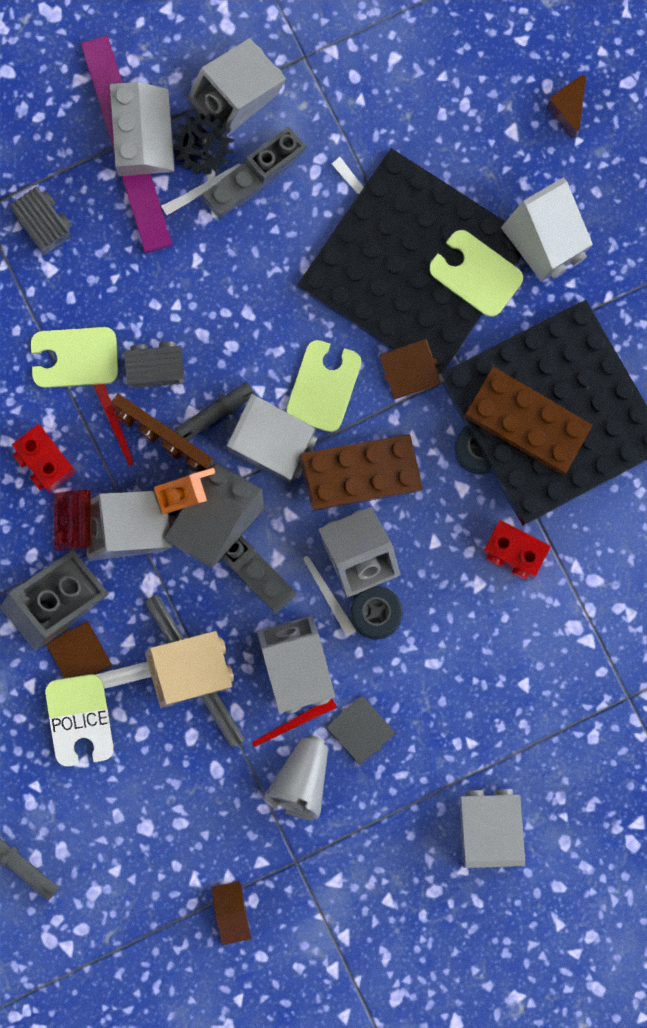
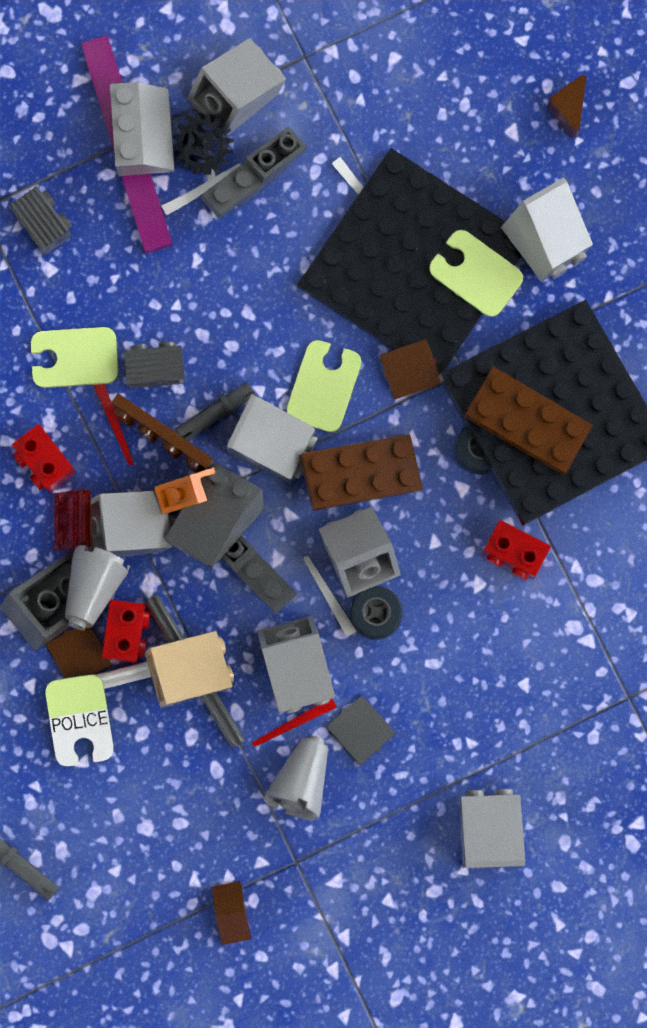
none -> light grey cone [65,545,130,630]
none -> red brick [102,600,151,664]

